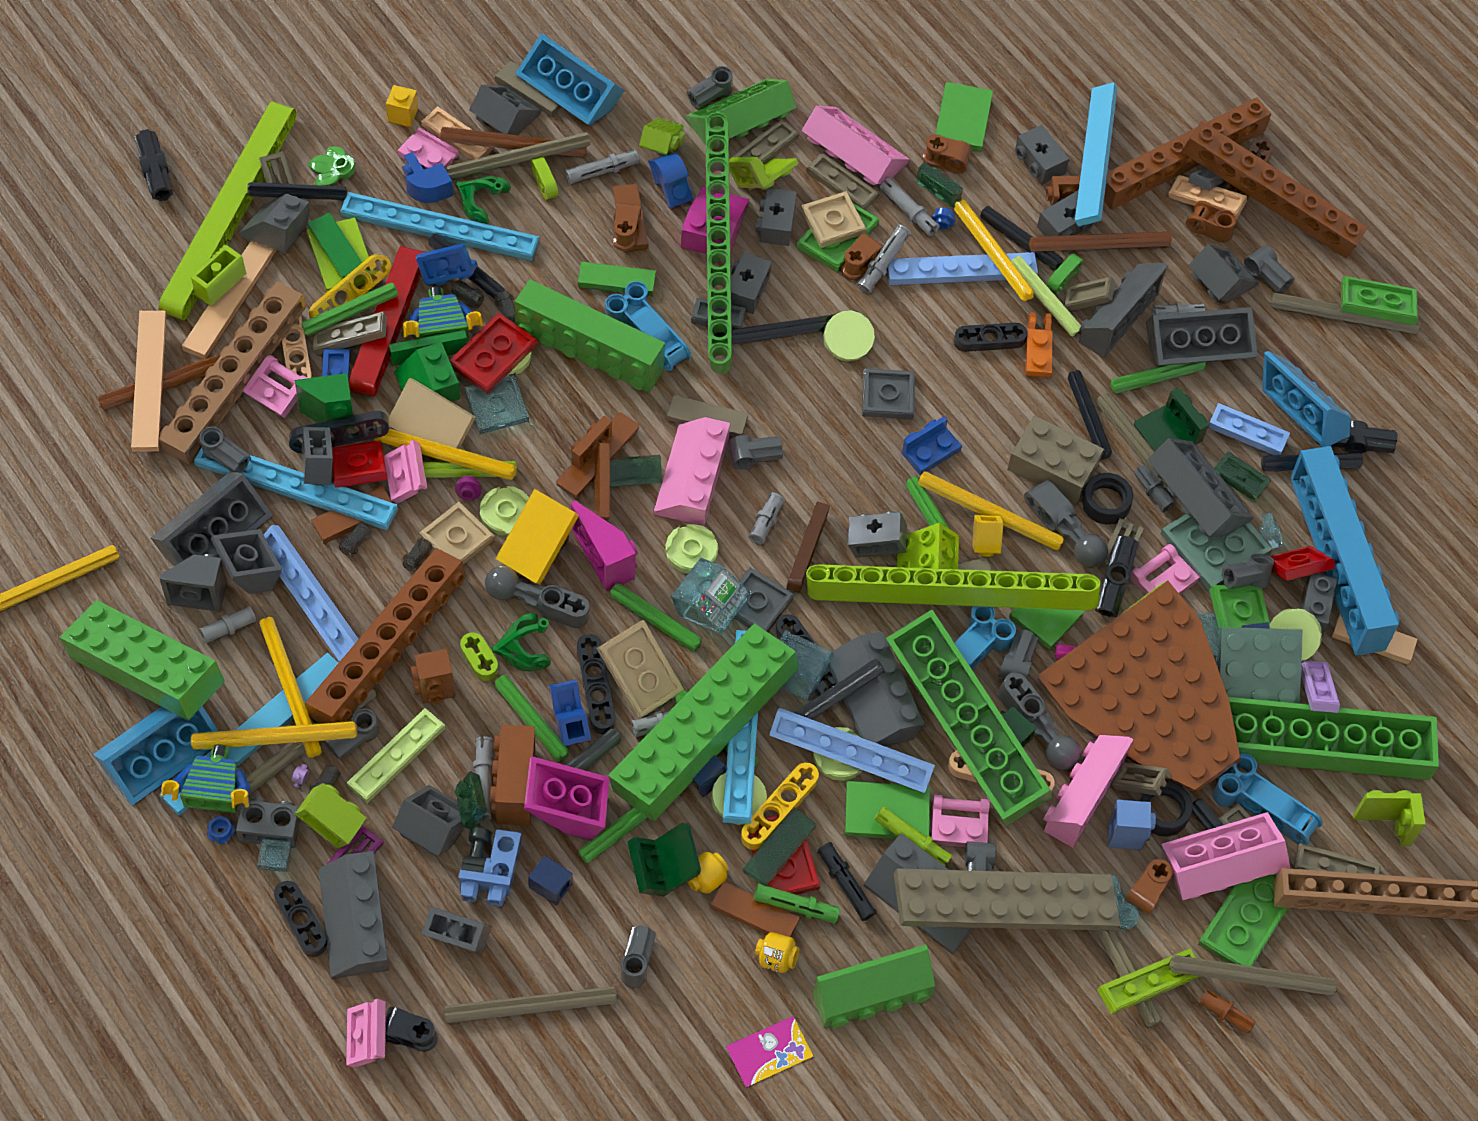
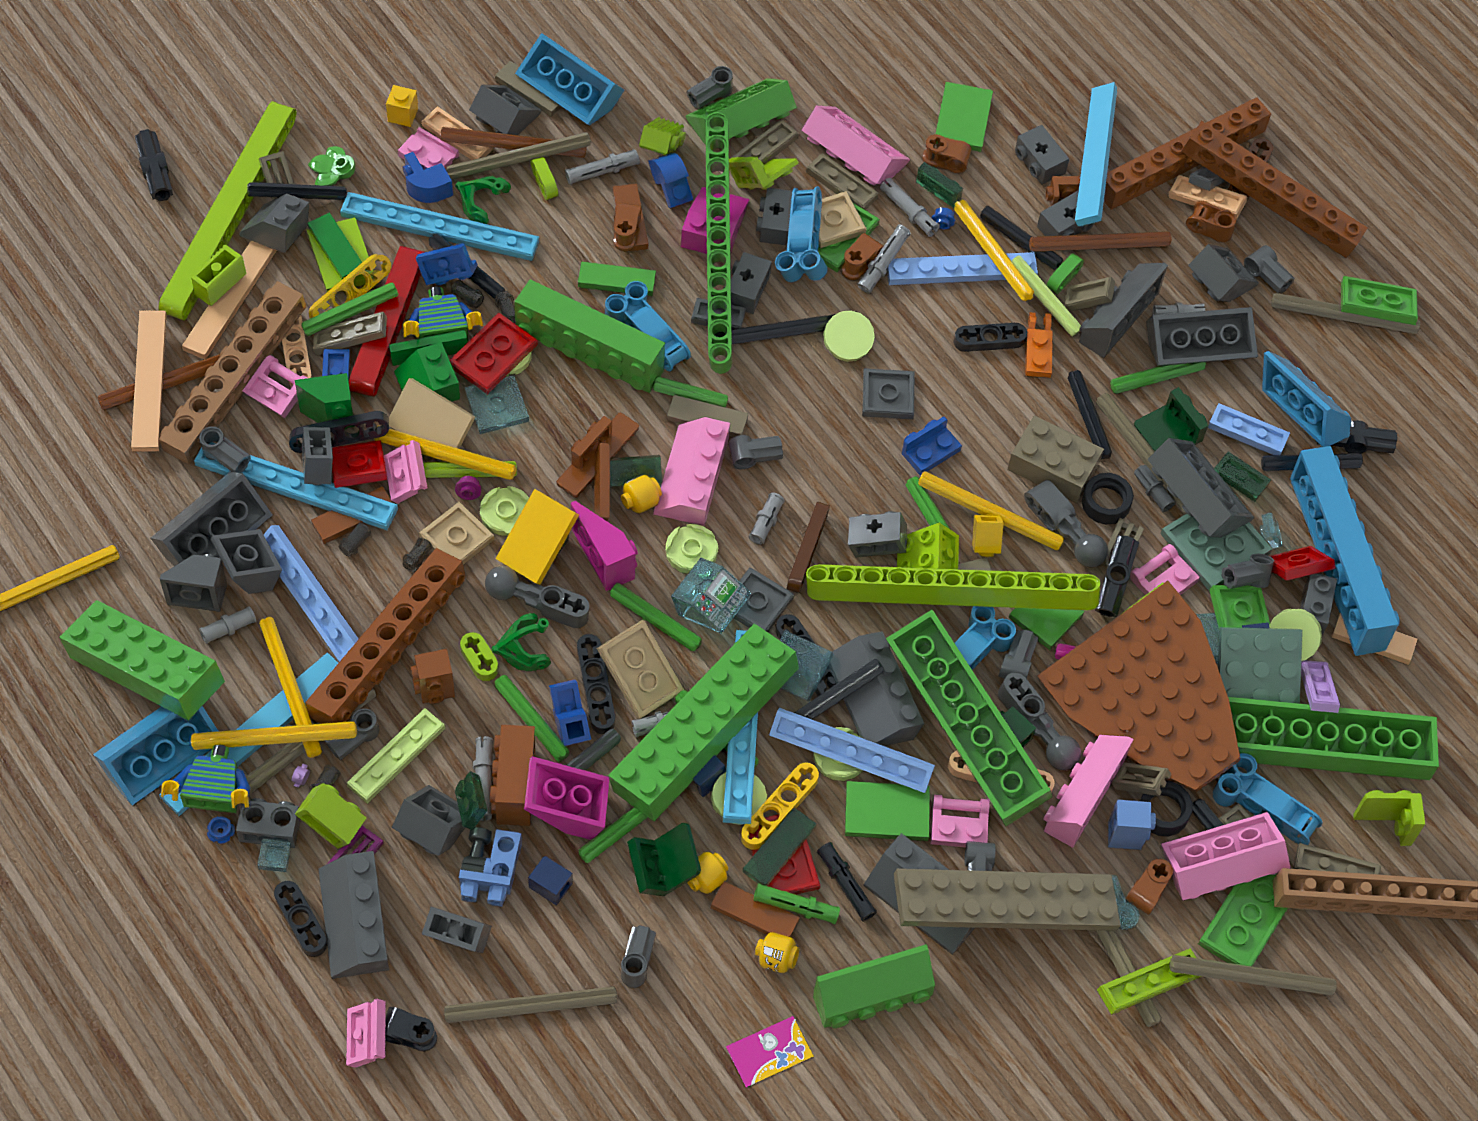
lime pin [873,805,952,866] -> none
dark orange axle [1199,988,1255,1033] -> none
none -> yellow head [621,475,662,513]
none -> bright green axle [653,376,728,408]
none -> dark azure piece [775,187,827,282]

